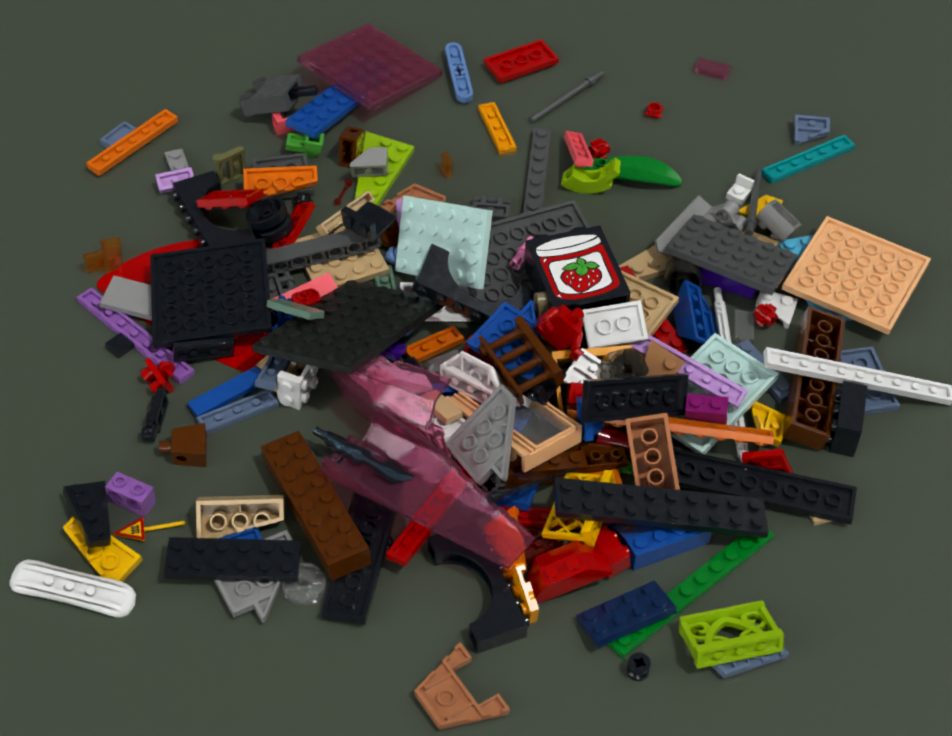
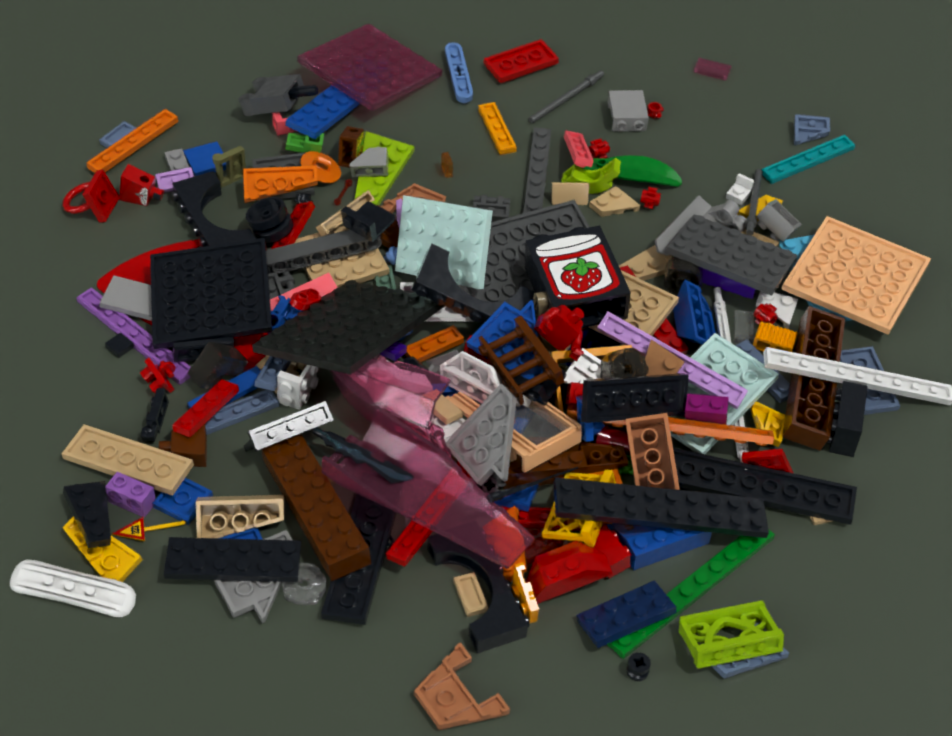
clear orange brick [83,237,123,274] -> none
red plate [196,188,264,210] -> none
sand green tile [267,299,324,320] -> none
bright pink axle [509,236,534,270] -> none
white tile [582,300,648,348] -> none
none -> red tile [62,169,120,223]
none -> tan plate [62,424,194,496]
none -> red torso [119,164,164,206]
none -> blue tile [152,478,213,525]
none -> red plate [172,379,239,437]
none -> blue tile [183,141,226,176]
none -> clear smoke brick [187,341,248,390]
none -> fence [244,401,334,452]
none -> orange shield [300,151,341,183]
none -> tan tile [453,572,489,617]
none -> tan slope [551,182,589,205]
none -> tan wing [589,186,640,217]
none -> light grey panel [607,90,648,131]
none -> red gear [640,186,661,209]
none -> light orange brick [753,321,798,352]

